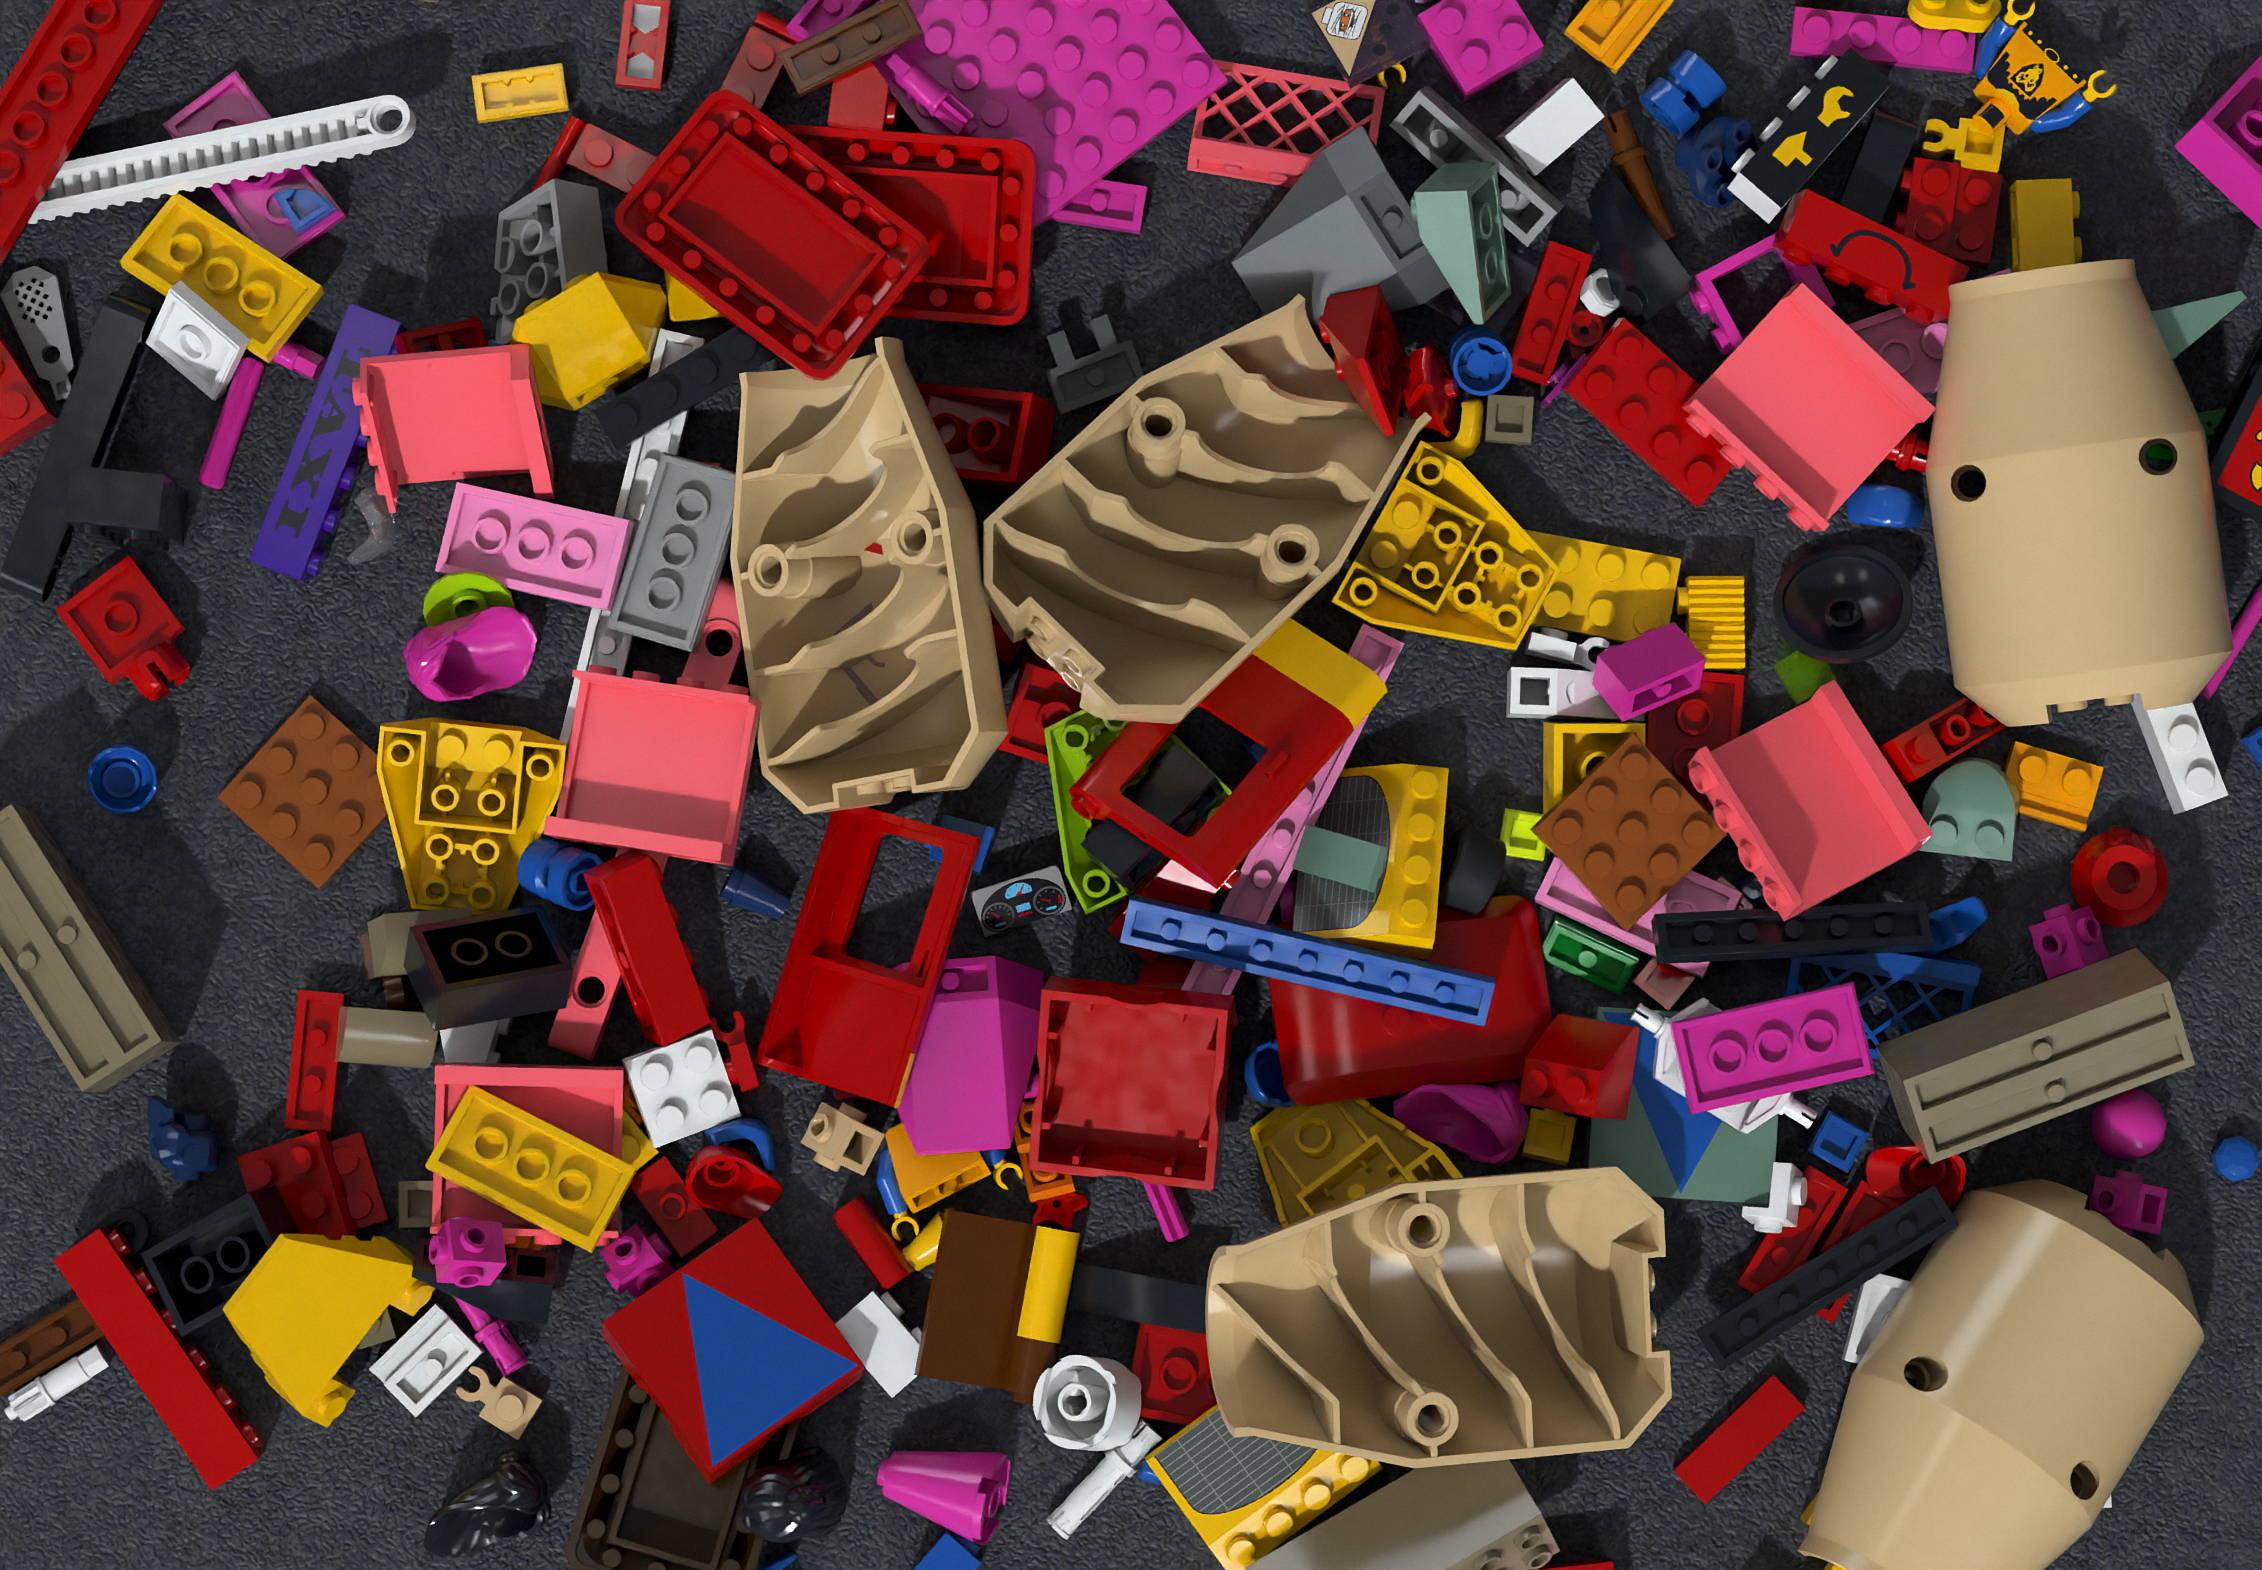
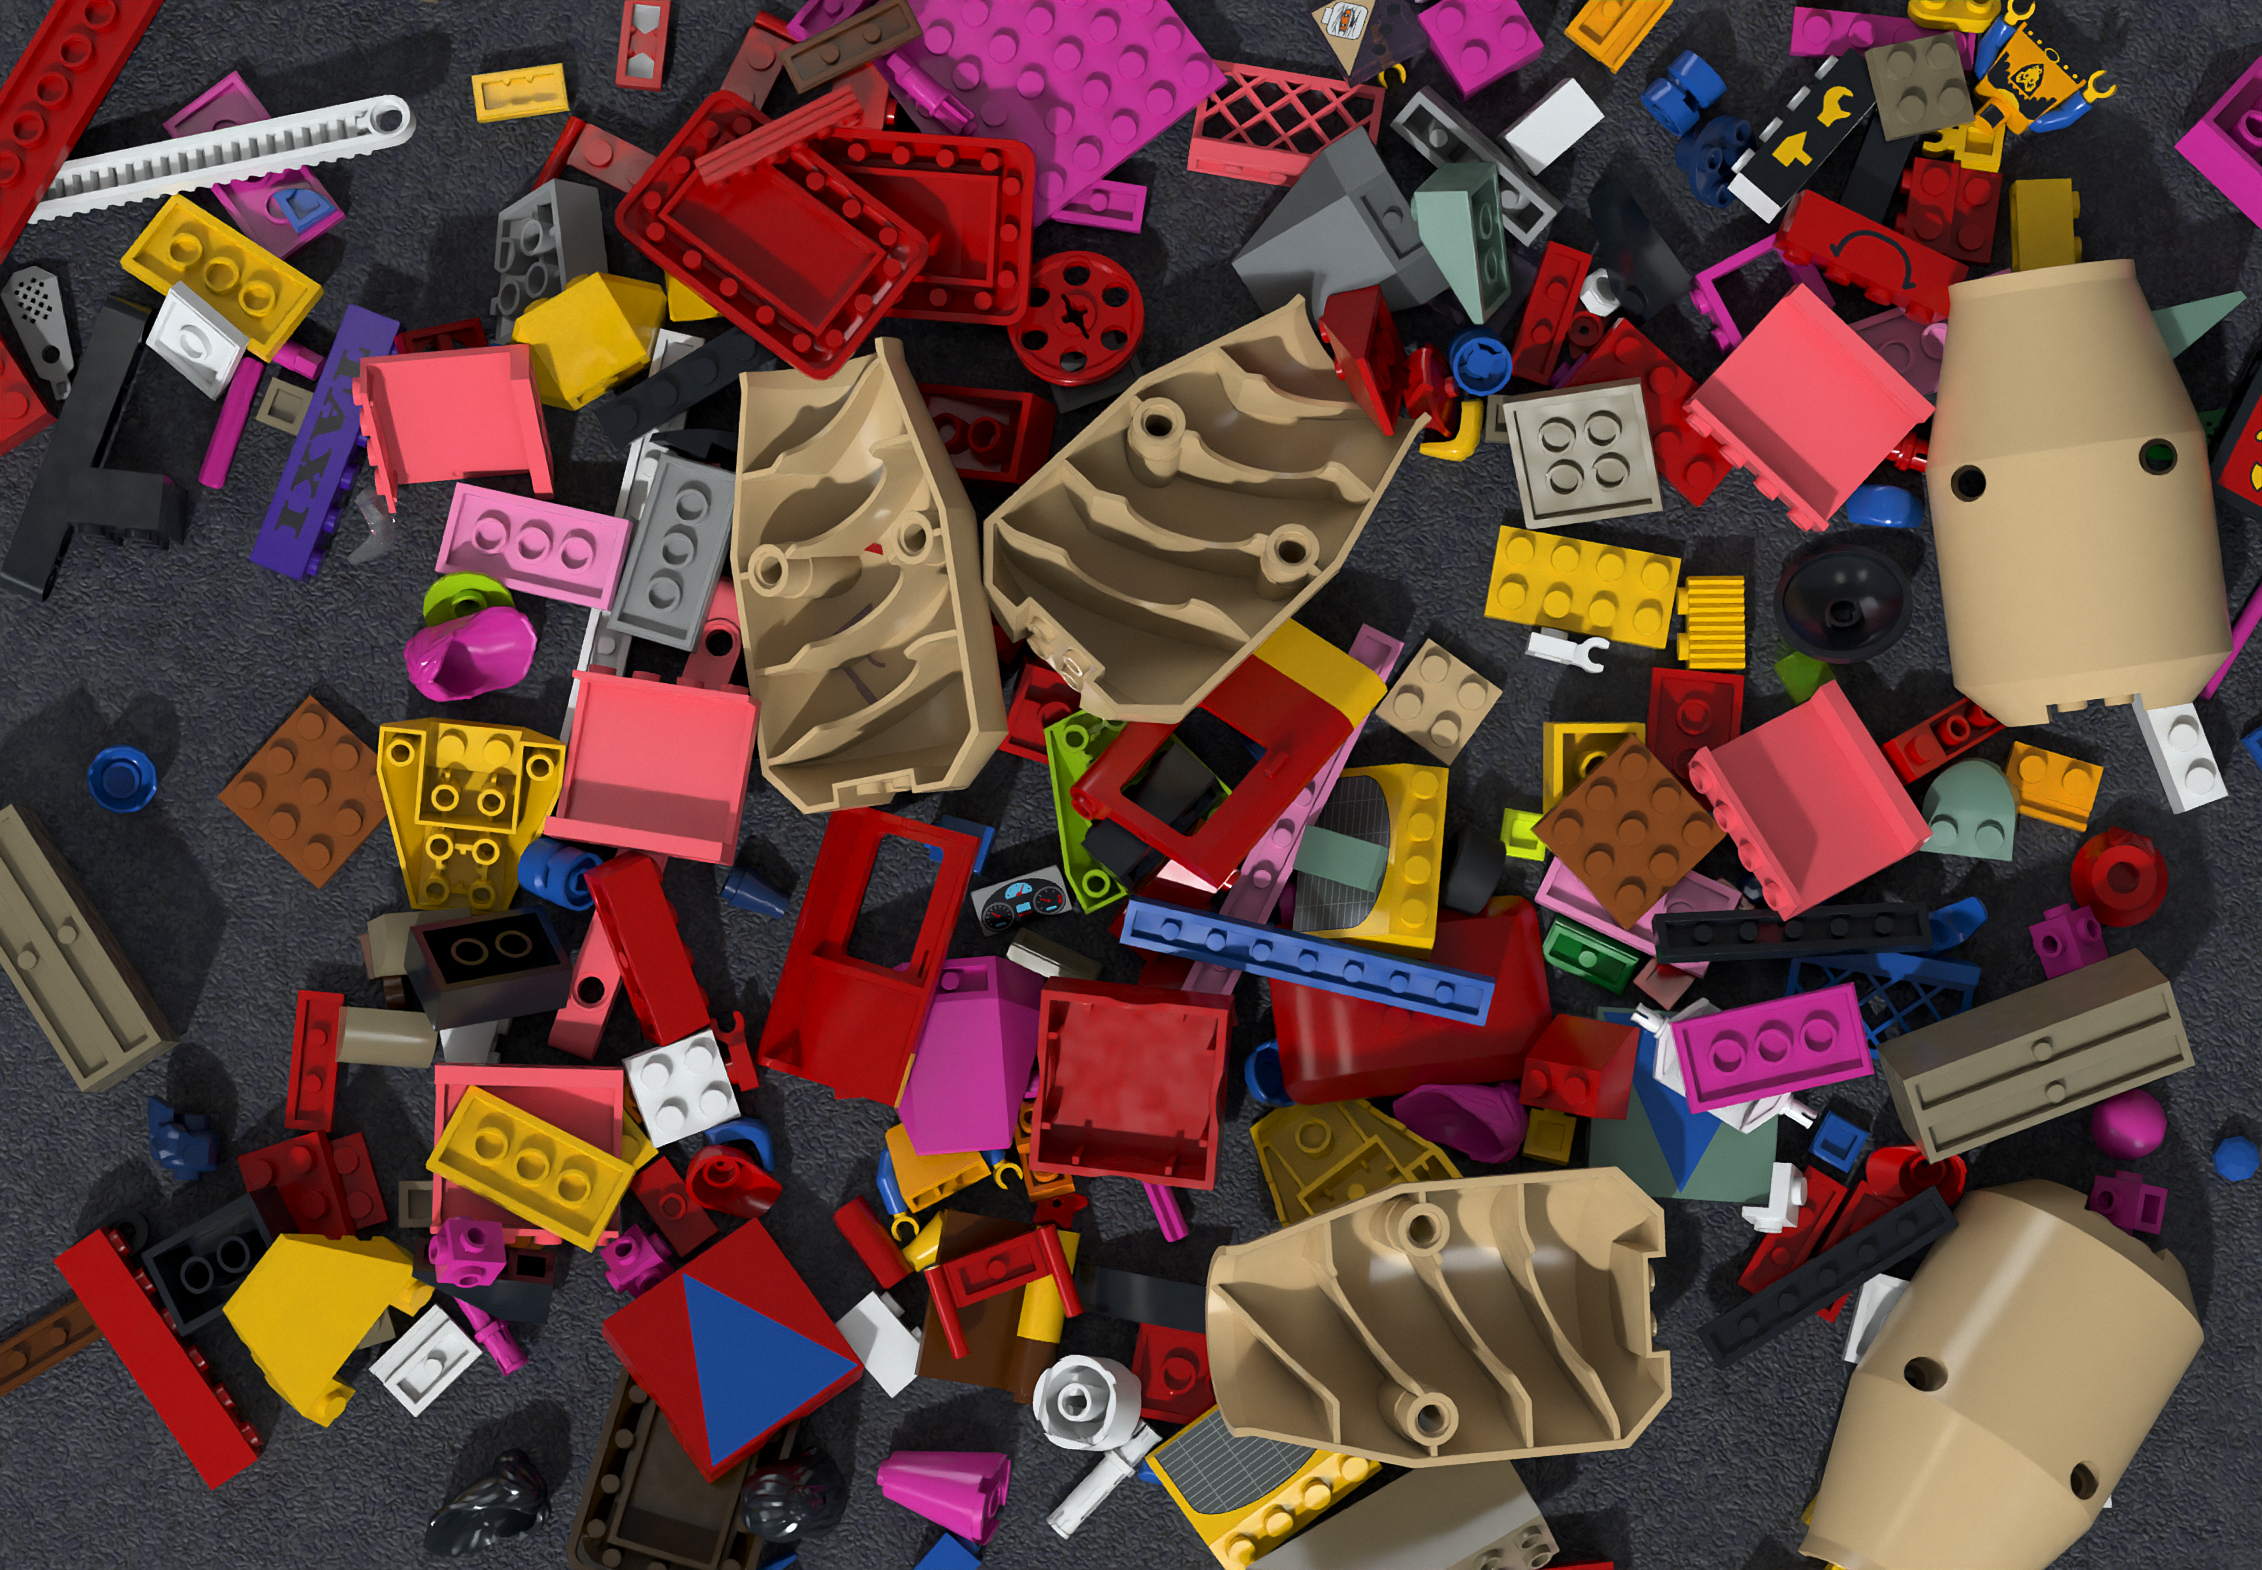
white piece [4,1344,110,1422] -> none
red plate [55,555,190,701] -> none
tan plate [456,1365,544,1440] -> none
tan brick [801,1102,885,1176] -> none
yellow wedge [1332,440,1561,651] -> none
white slope [1506,667,1645,722] -> none
dark pink brick [1592,622,1706,722] -> none
reddish brown pin [1601,108,1678,242] -> none
red tile [1672,1374,1805,1505] -> none
none -> dark tan plate [256,377,314,437]
none -> black slope [649,429,739,459]
none -> red piece [694,83,864,192]
none -> red plate [924,1223,1084,1359]
none -> dark tan tile [1005,927,1103,981]
none -> red wedge [1007,251,1145,387]
none -> tan plate [1374,638,1503,767]
none -> plate [1502,377,1664,530]
none -> dark tan plate [1864,32,1976,141]

